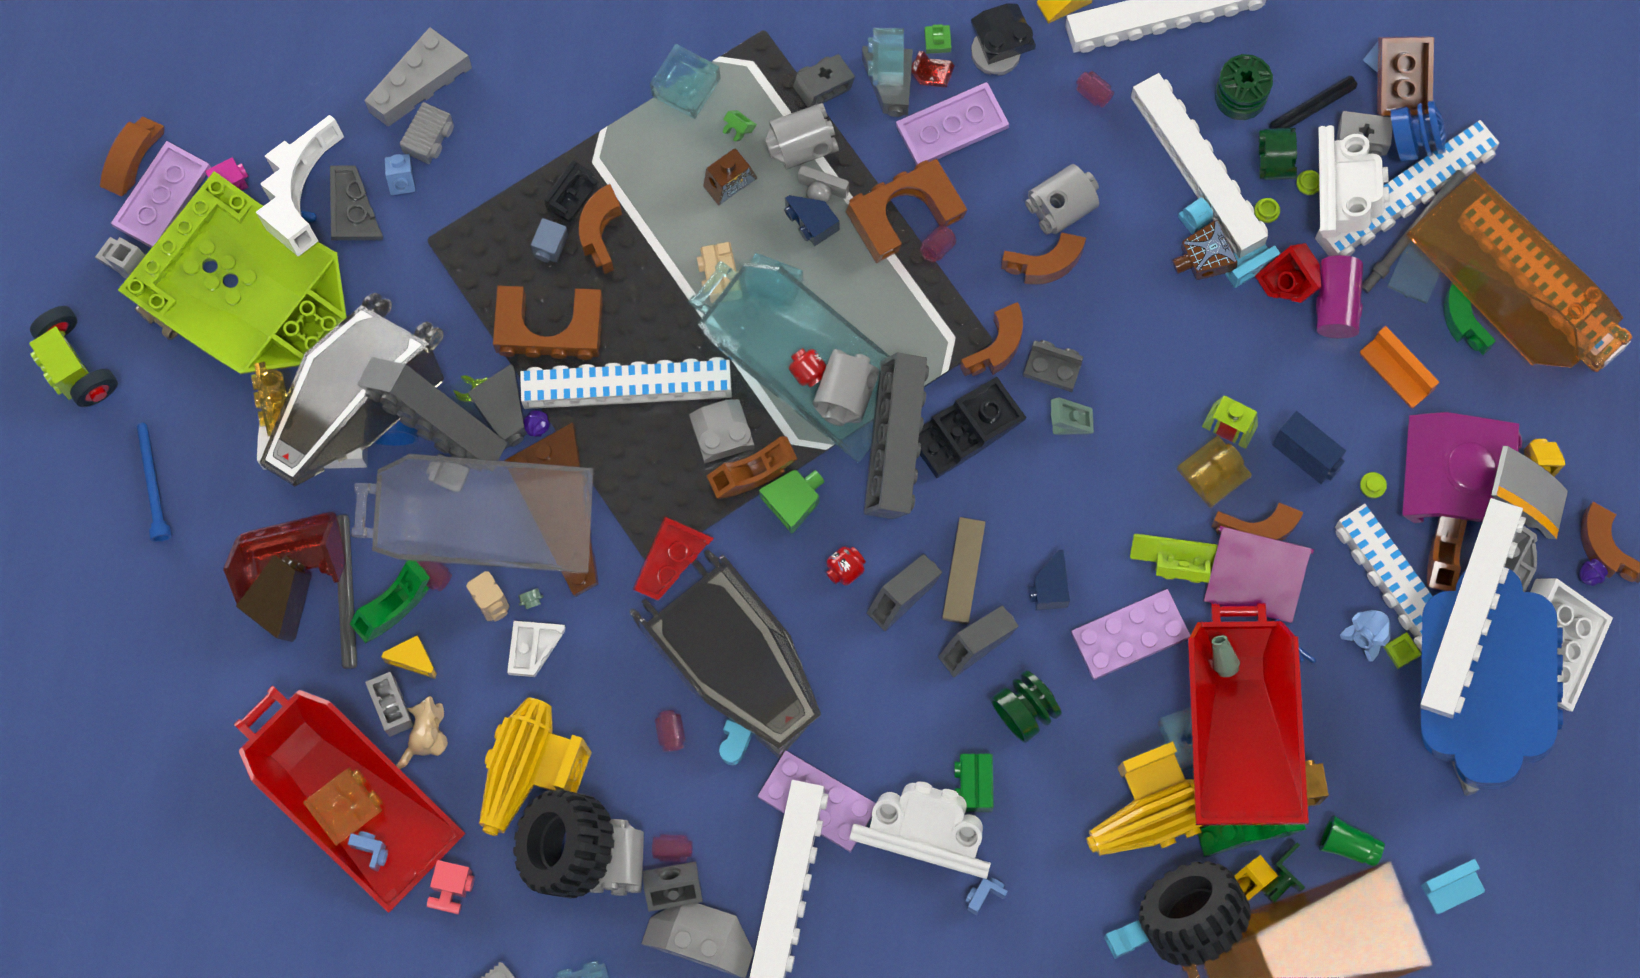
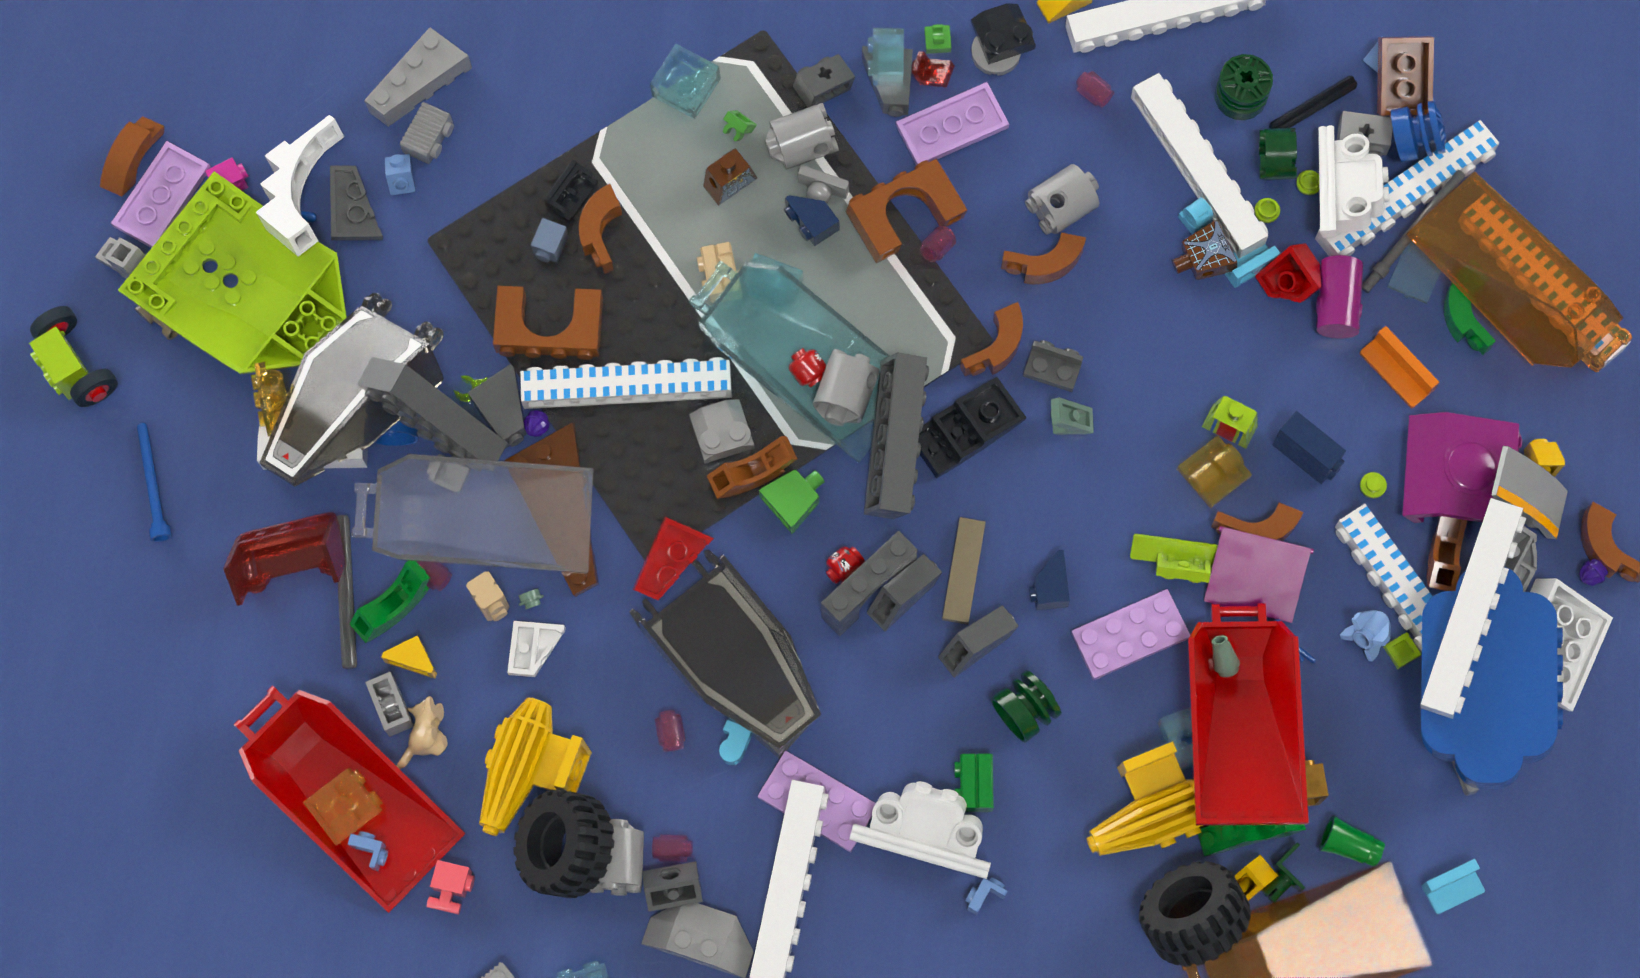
dark brown slope [236,555,311,642] -> none
medium azure leg [1104,920,1149,959] -> none
none -> dark grey arch [821,531,917,636]

